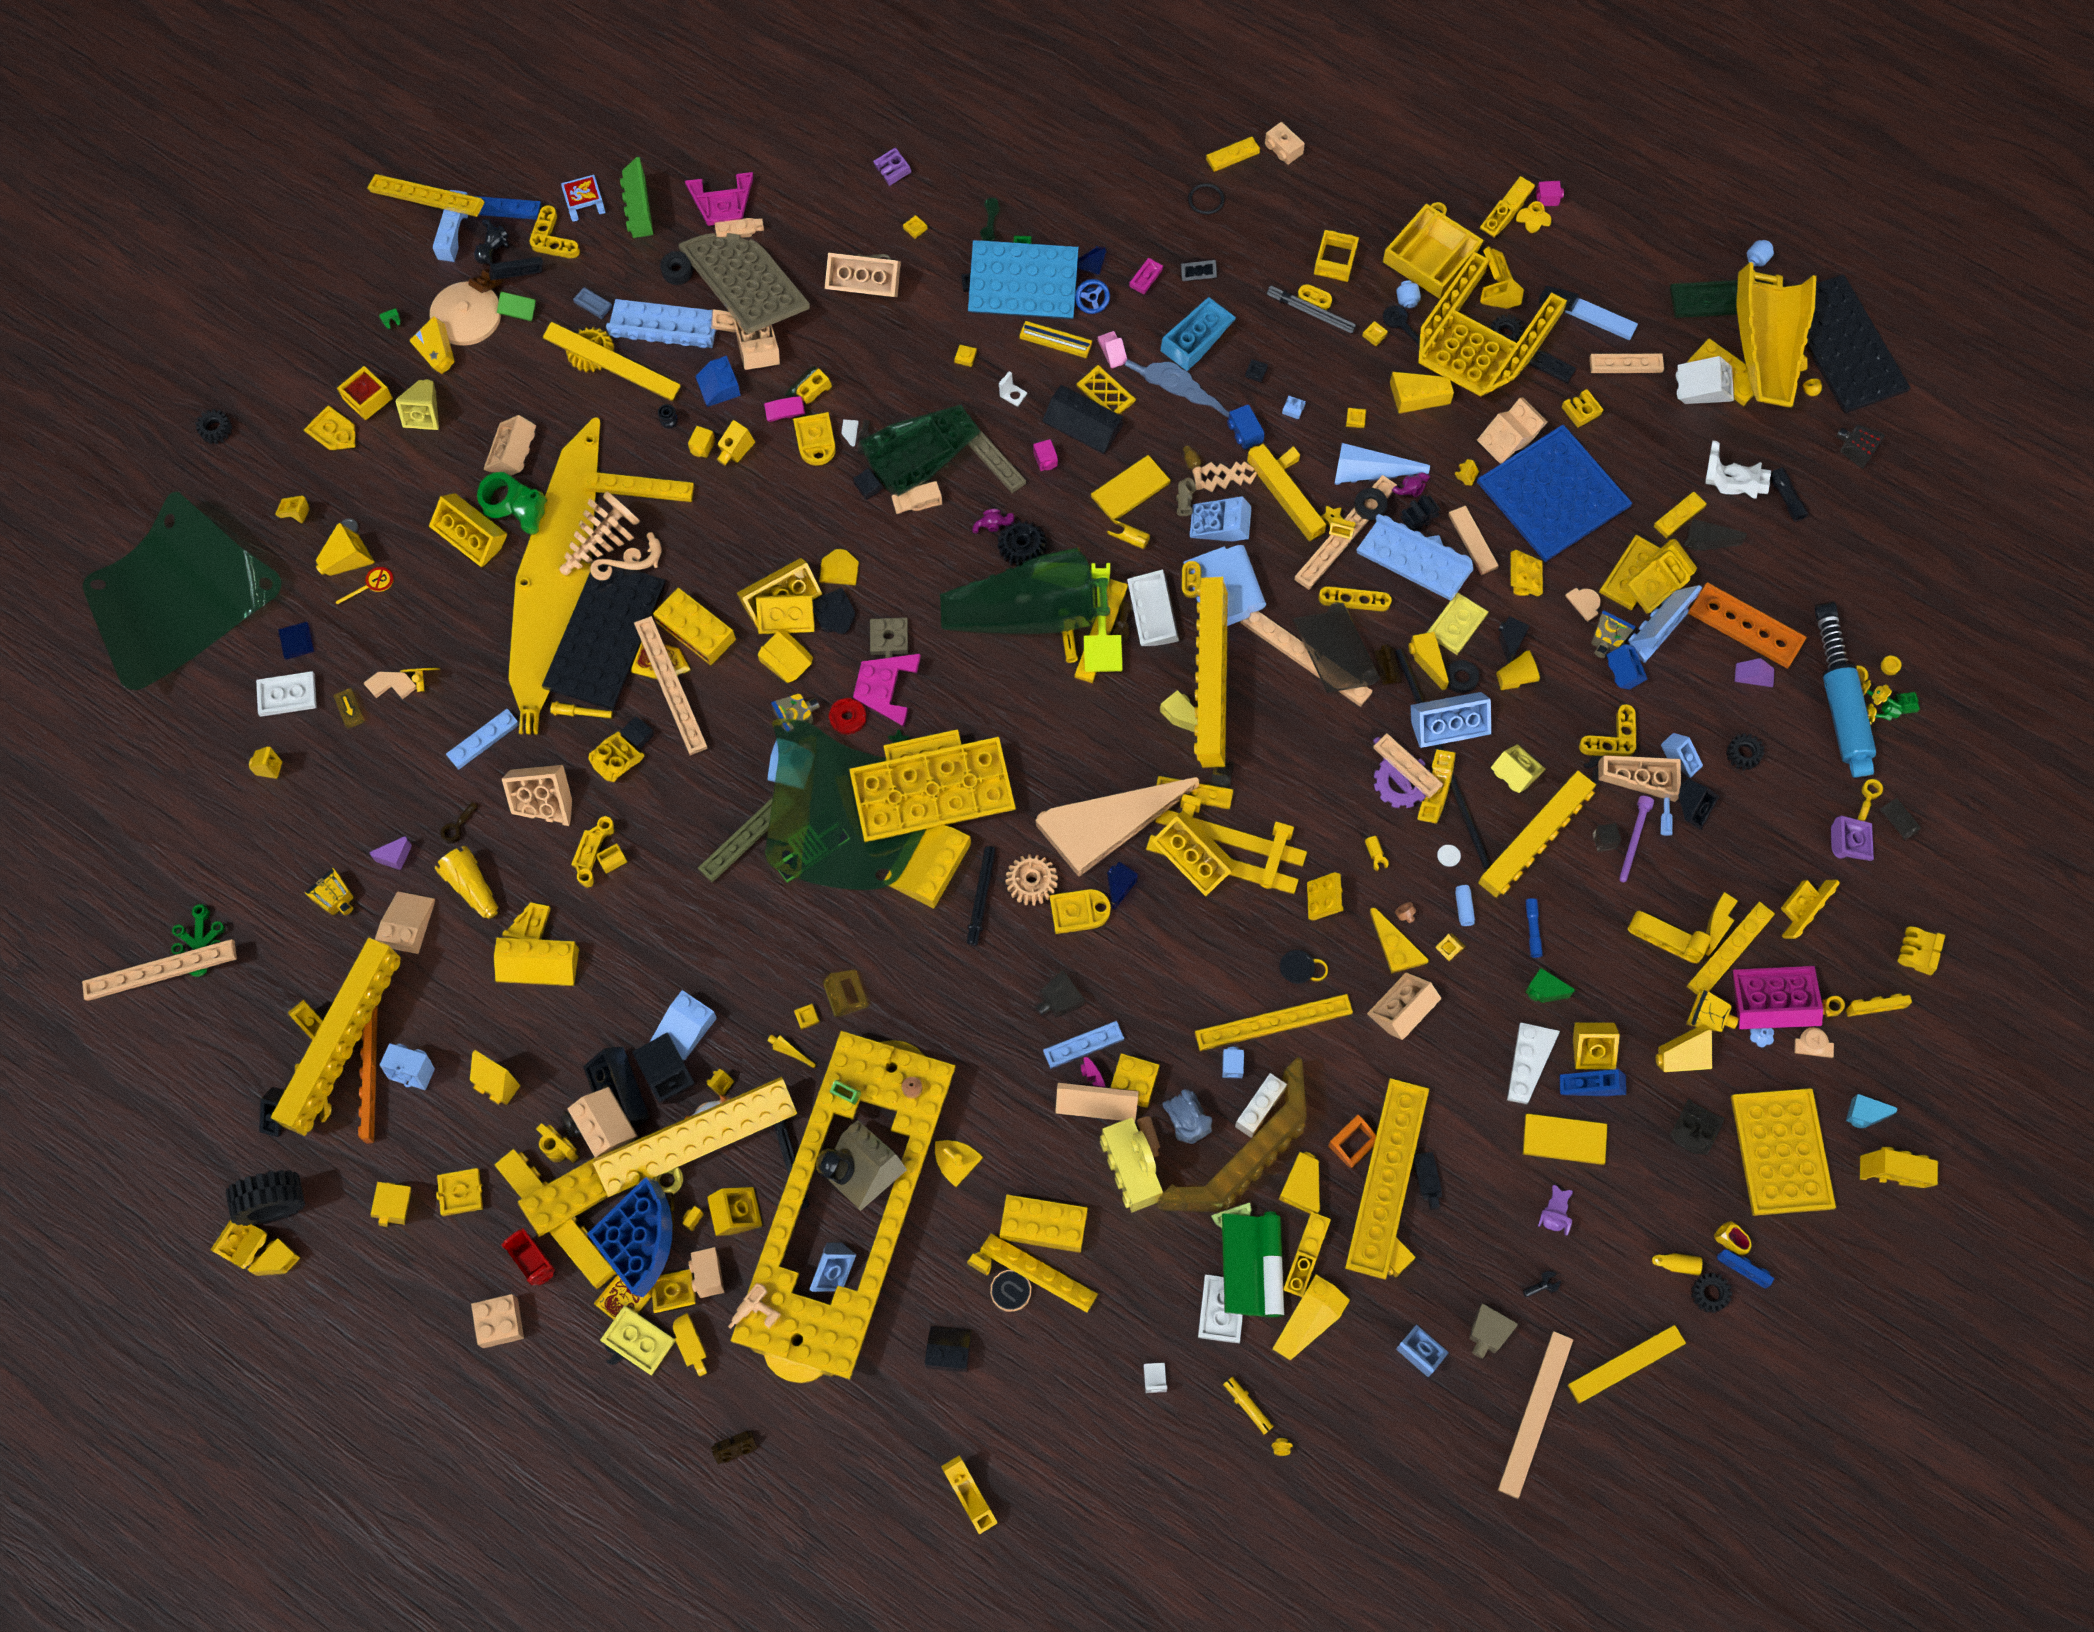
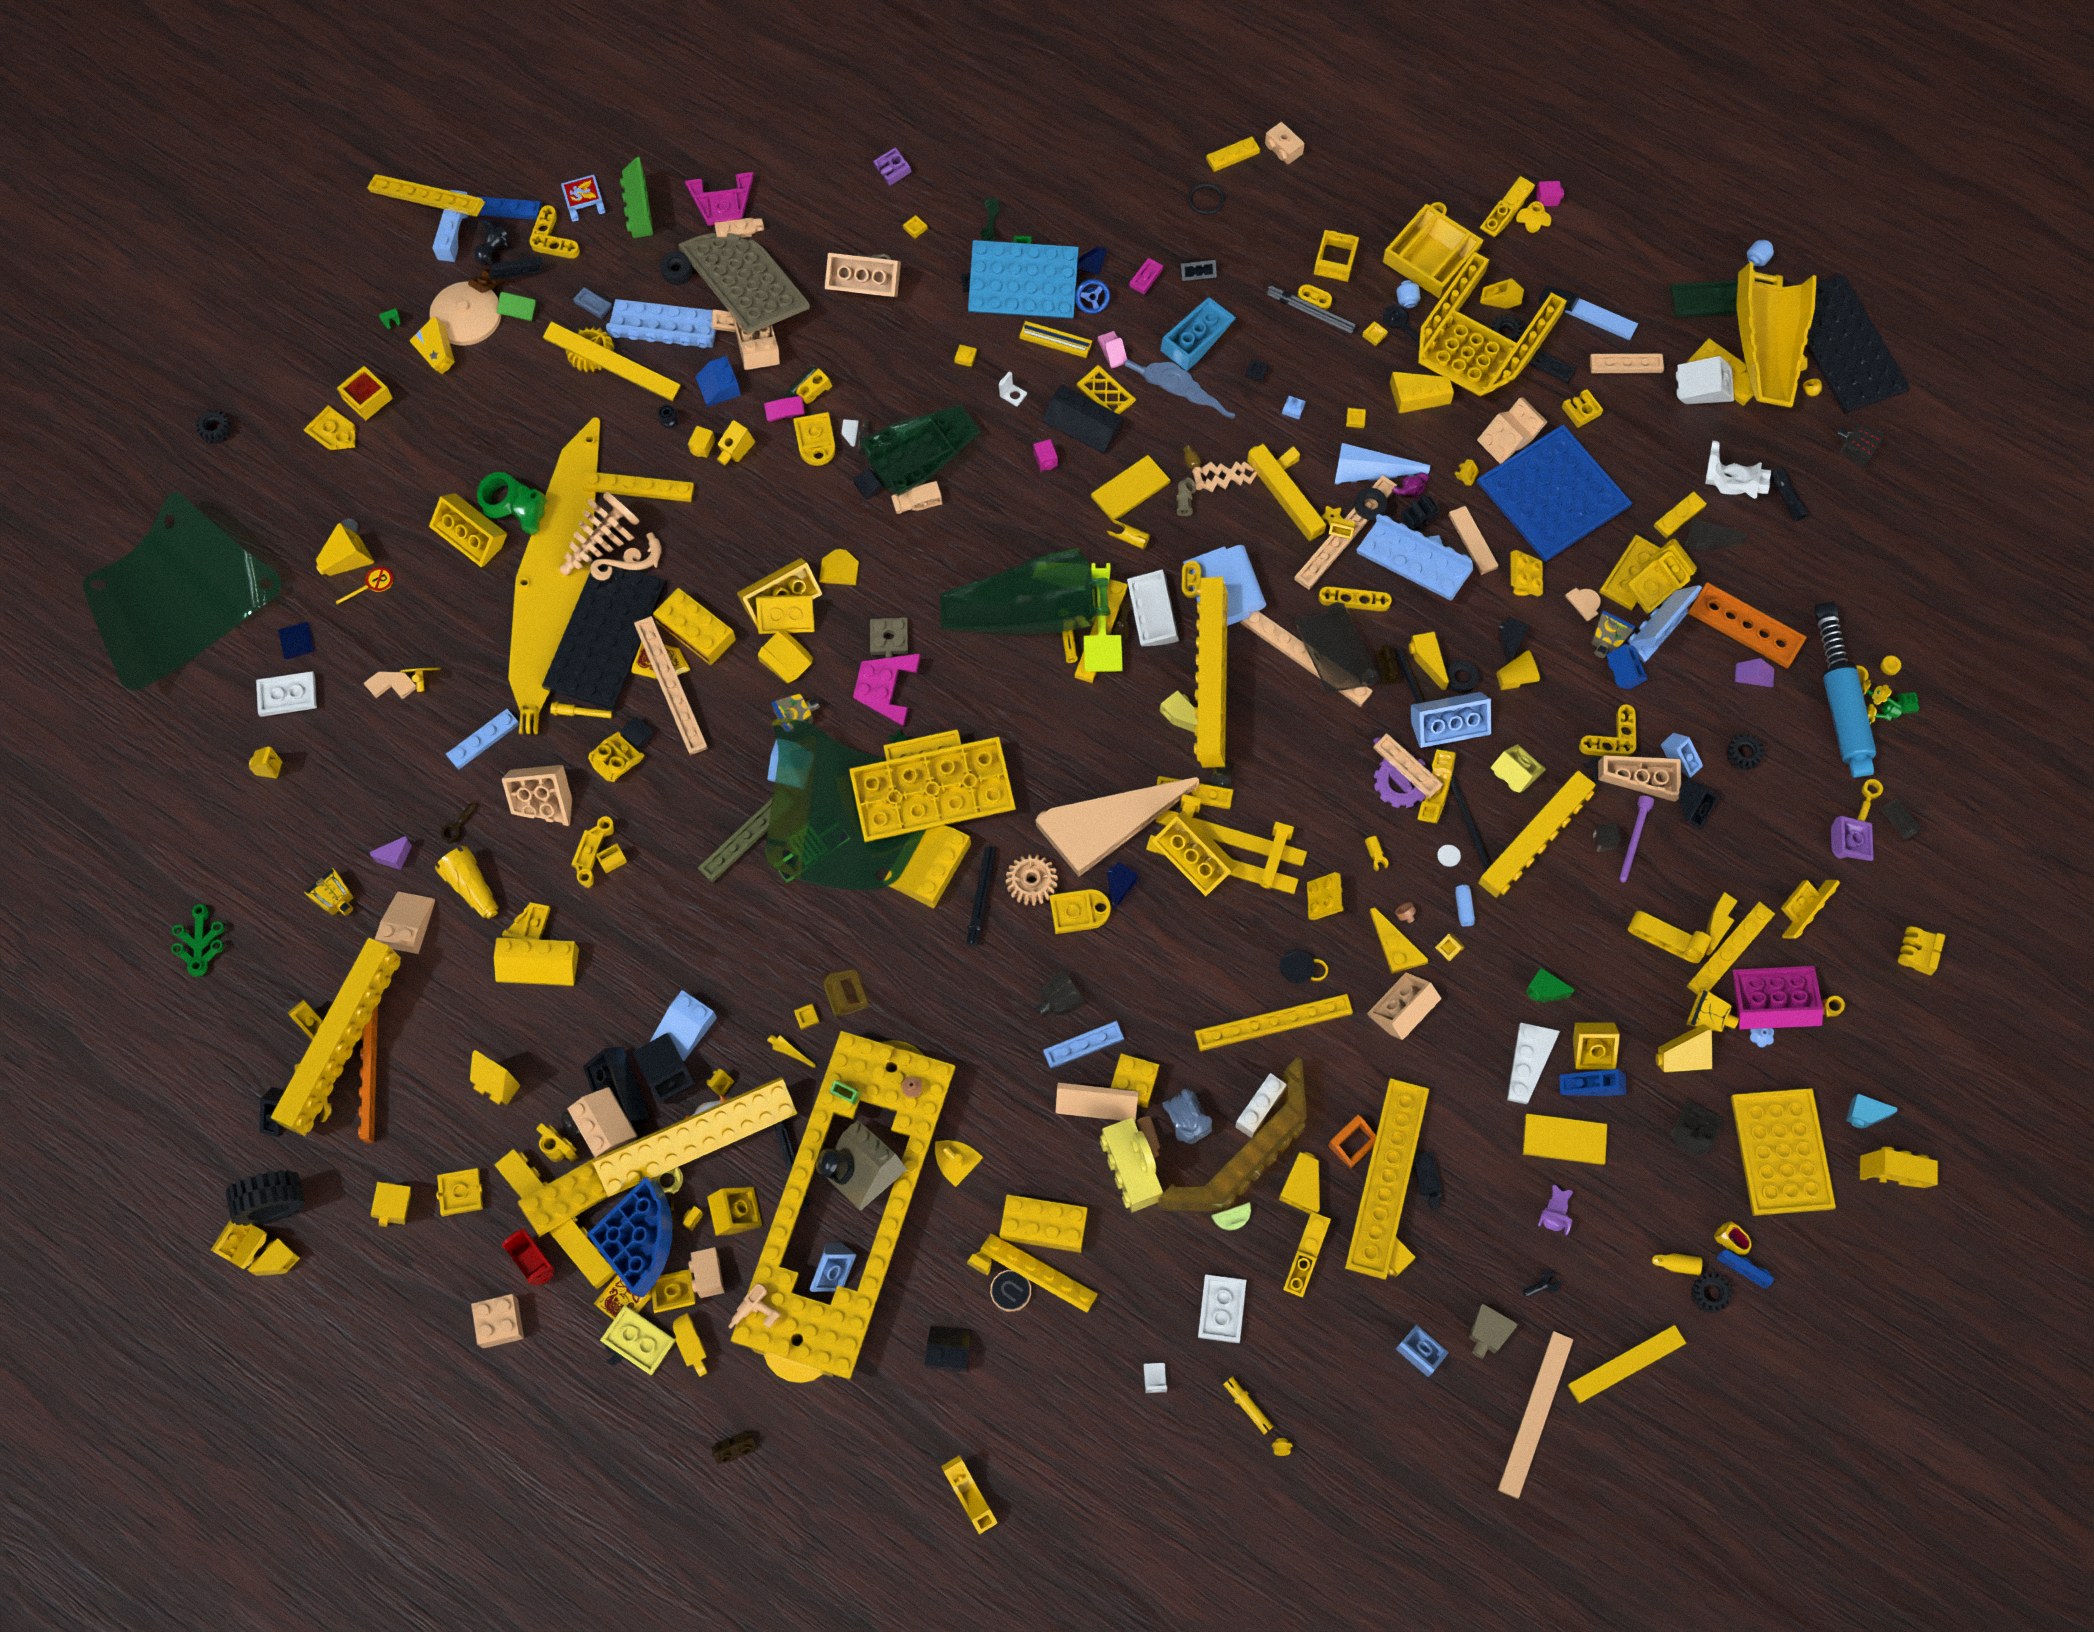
light nougat tile [82,939,237,1001] -> none
yellow slope [275,495,309,523] -> none
clear yellow tile [333,688,365,729] -> none
light blue brick [380,1043,435,1090] -> none
light yellow slope [396,379,439,430] -> none
light nougat slope [484,415,536,476] -> none
black plate [813,588,855,634] -> none
red tile [828,698,867,735] -> none
dark tan tile [945,407,1026,494] -> none
magenta piece [972,509,1015,533] -> none
black gear [997,520,1047,568] -> none
dark pink slope [1080,1057,1106,1088] -> none
light blue slope [1190,496,1251,541] -> none
light blue brick [1222,1047,1244,1078] -> none
green door [1222,1212,1284,1317] -> none
blue brick [1227,404,1265,450] -> none
yellow wedge [1272,1275,1350,1360] -> none
light yellow tile [1427,592,1488,655] -> none
yellow plate [1483,246,1513,282] -> none
blue piece [1526,898,1543,958] -> none
light blue axle [1661,798,1672,836] -> none
light nougat piece [1794,1027,1834,1058] -> none
yellow plate [1846,994,1912,1017] -> none

